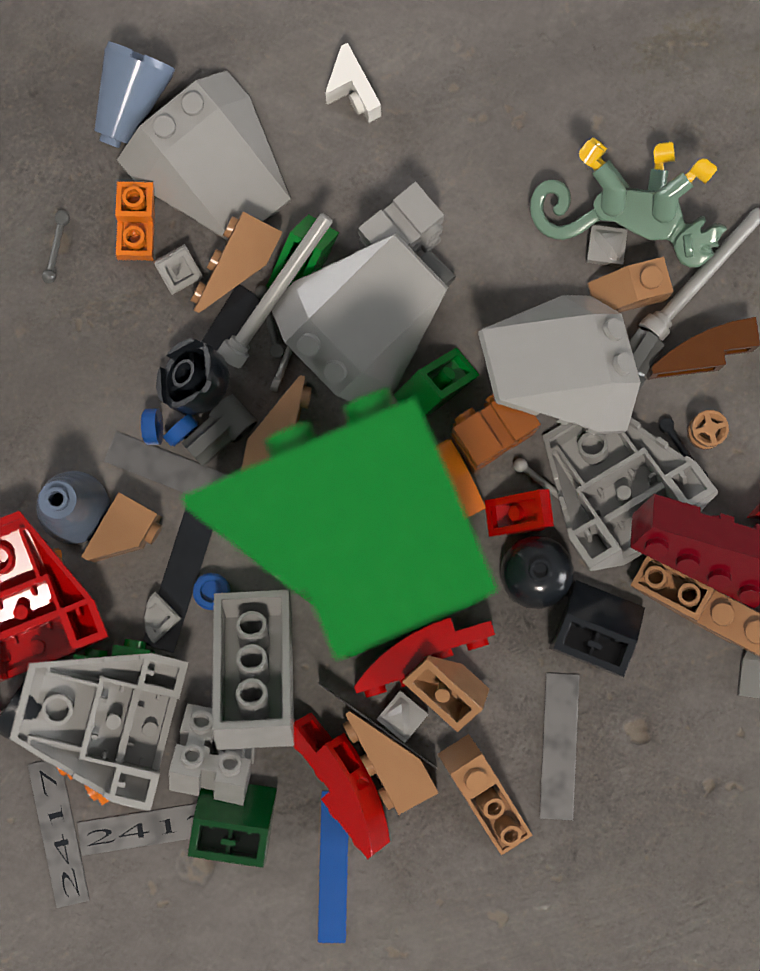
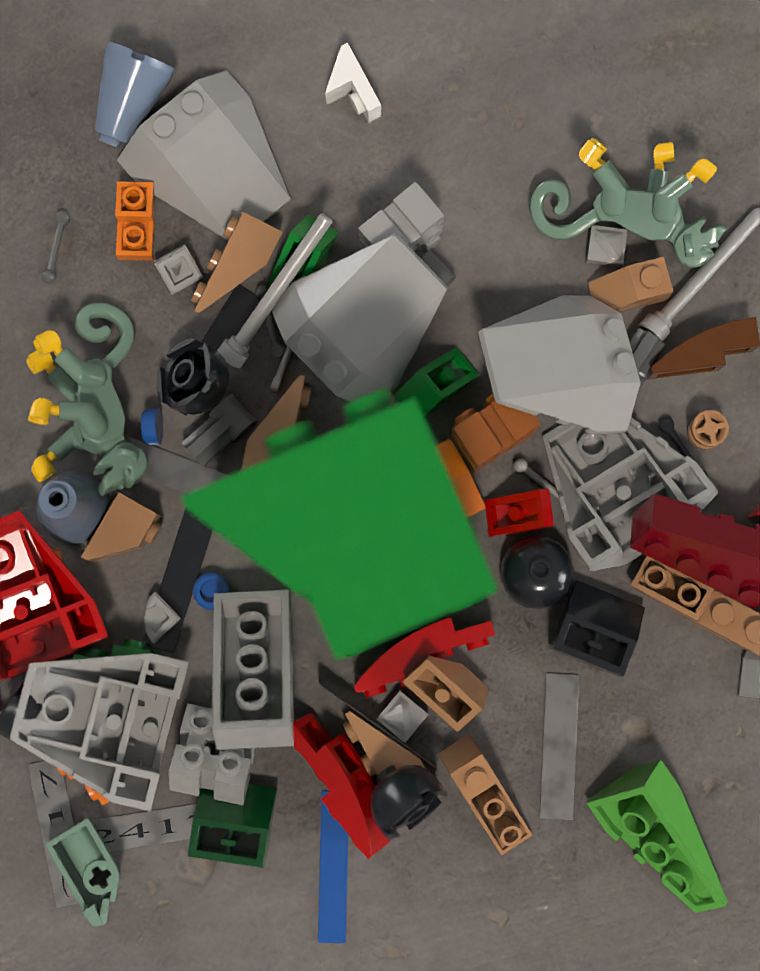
blue tile [163,414,198,447] -> none
none -> sand green animal [26,303,148,496]
none -> sand green piece [44,817,120,927]
none -> black cylinder [369,765,448,840]
none -> bright green wedge [586,759,728,913]

